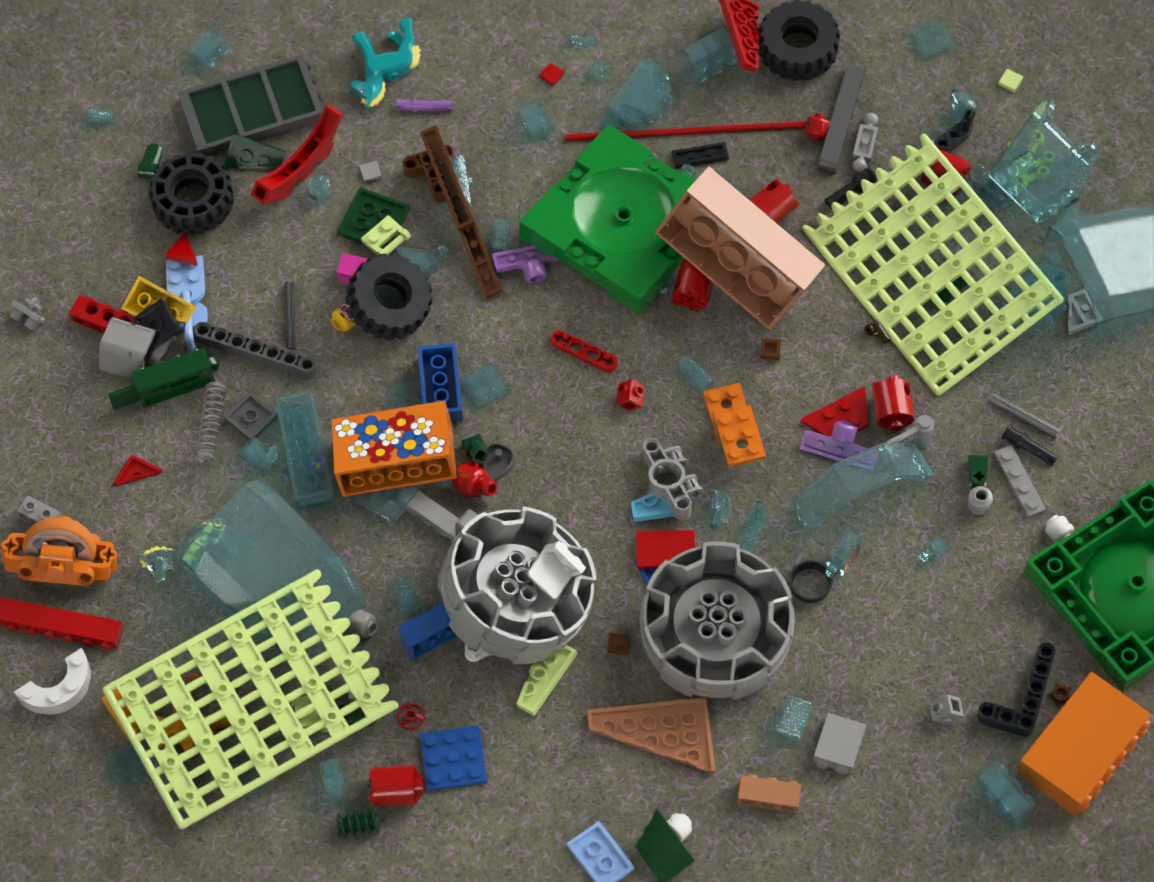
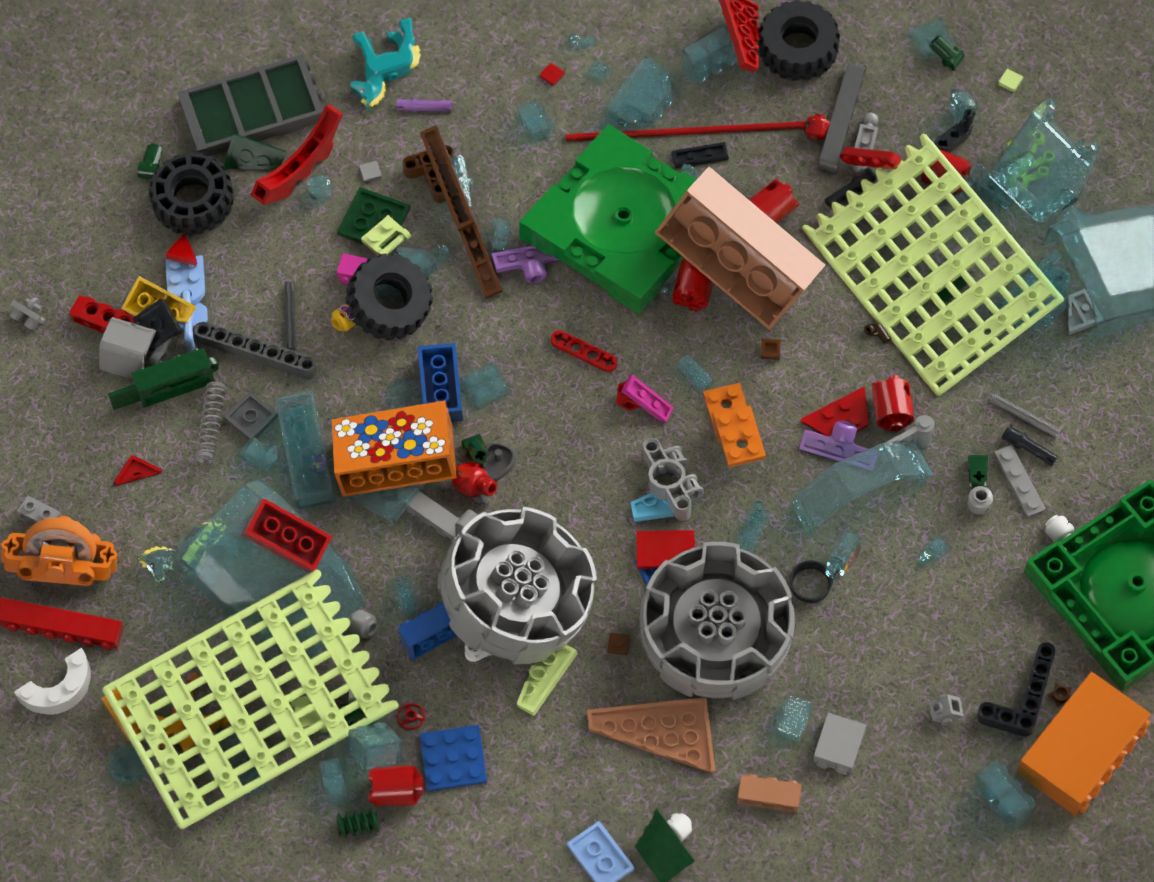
clear light blue cone [87,107,114,125] -> none
clear light blue brick [187,27,229,71] -> none
white bracket [527,541,586,599] -> none
clear light blue plate [711,490,731,527] -> none
none -> red brick [241,498,332,573]
none -> clear light blue brick [348,722,402,770]
none -> dark pink tile [621,375,674,423]
none -> red beam [840,147,901,169]
none -> dark green piece [929,34,965,71]

